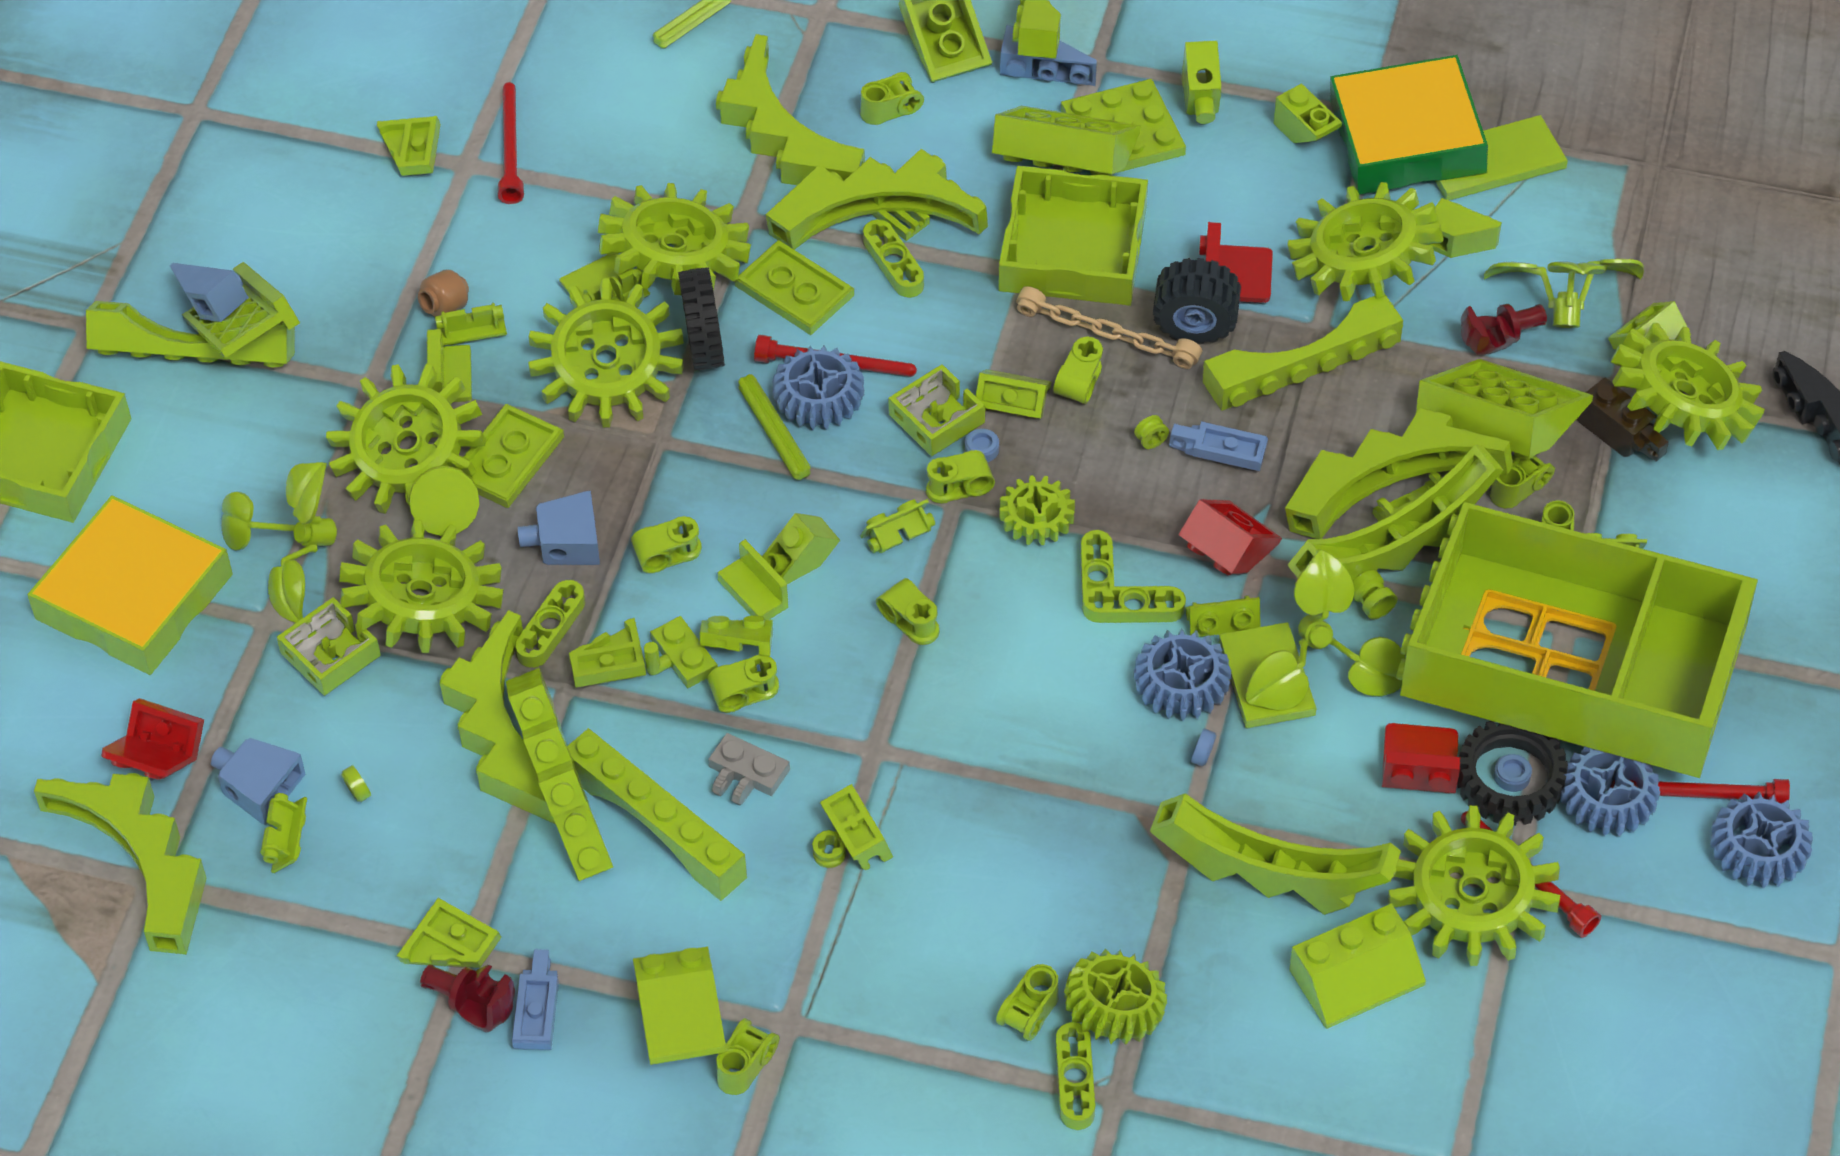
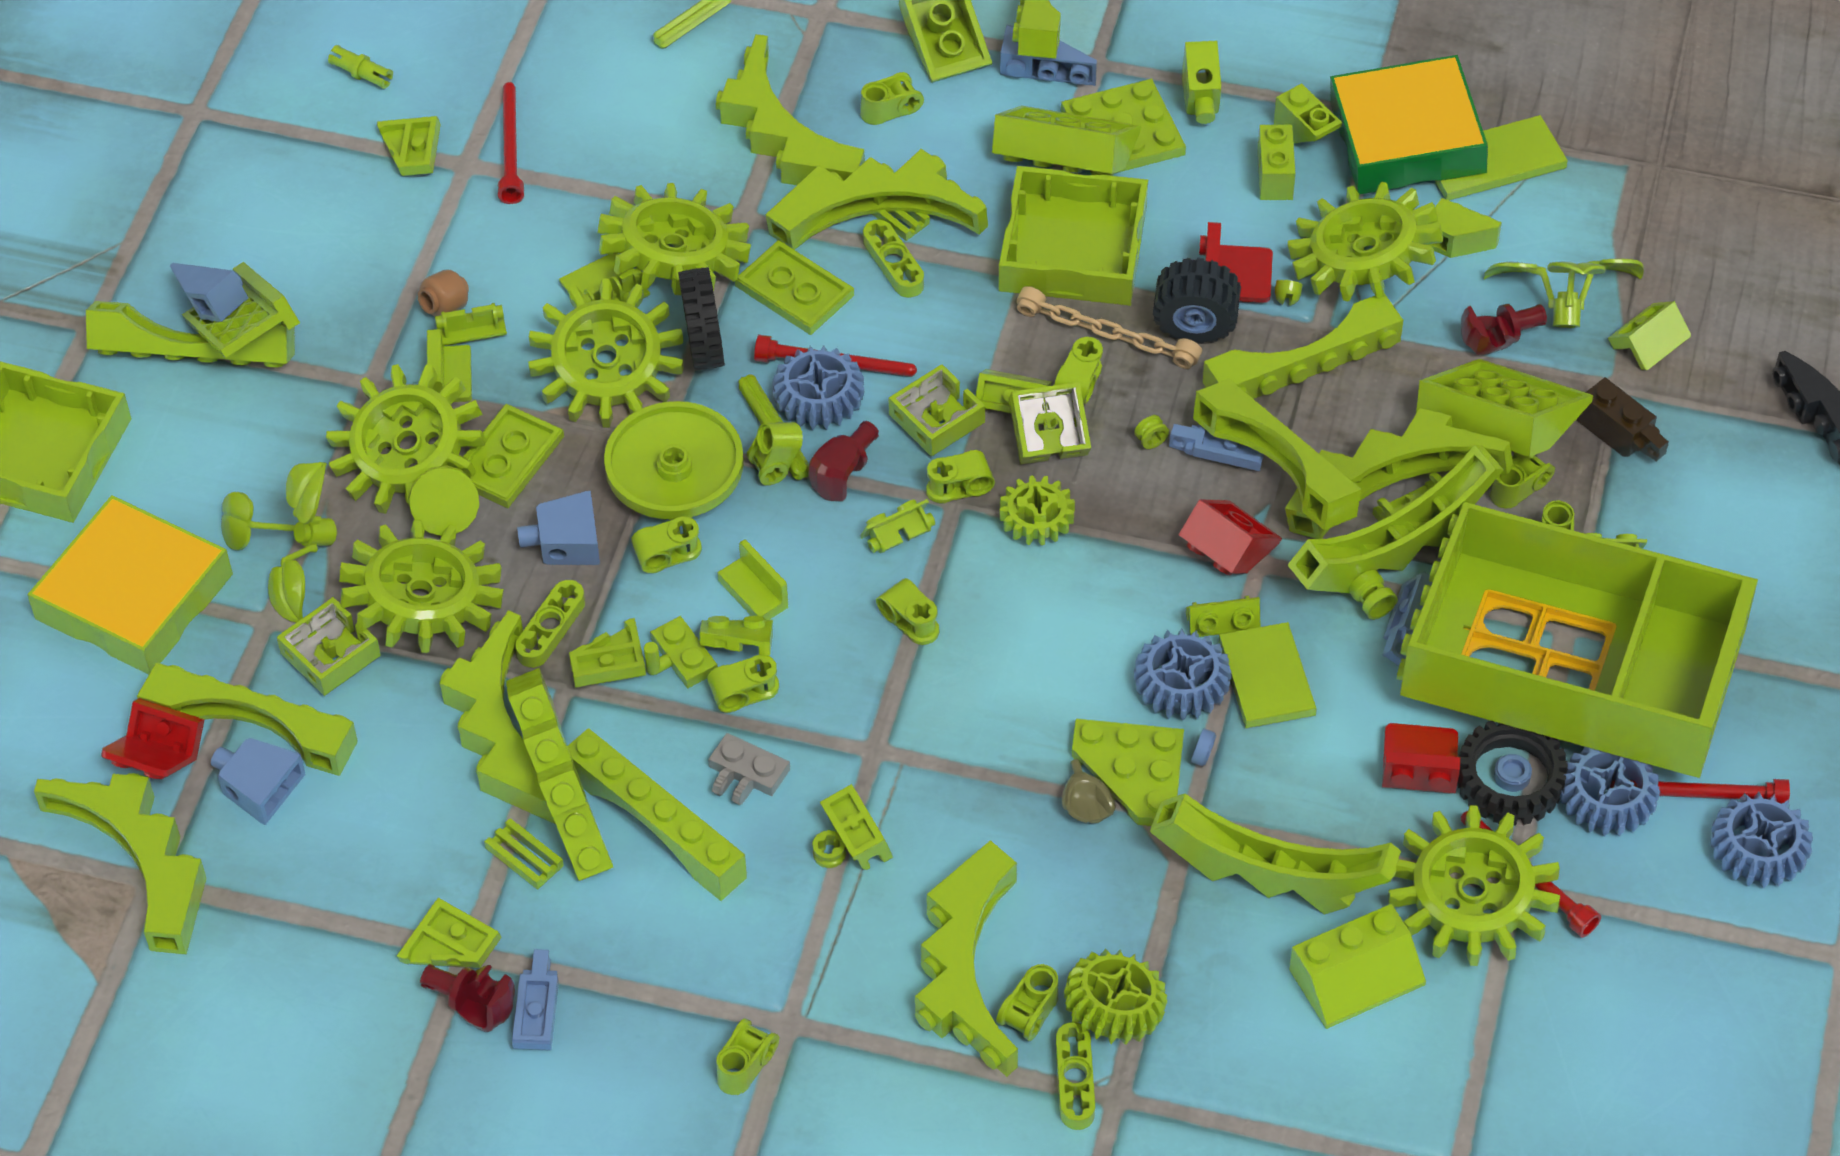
lime hinge [260,793,307,873] -> none
lime tile [341,765,372,802] -> none
lime slope [633,946,727,1065] -> none
lime slope [762,513,840,584] -> none
medium blue tile [965,429,999,462] -> none
lime beam [1081,530,1186,623] -> none
lime plant [1245,549,1406,710] -> none
lime gear [1611,323,1765,450] -> none
none -> lime arch [137,662,358,776]
none -> lime pin [328,45,393,89]
none -> lime tile [484,818,564,890]
none -> lime dish [604,401,744,520]
none -> lime piece [746,422,803,486]
none -> dark red piece [809,421,879,502]
none -> lime arch [915,840,1018,1077]
none -> piece [1009,382,1091,465]
none -> olive piece [1061,759,1116,824]
none -> lime plate [1072,719,1184,826]
none -> lime arch [1193,379,1361,531]
none -> lime brick [1257,125,1296,200]
none -> lime hinge [1275,280,1303,306]
none -> medium blue hinge [1382,571,1432,666]

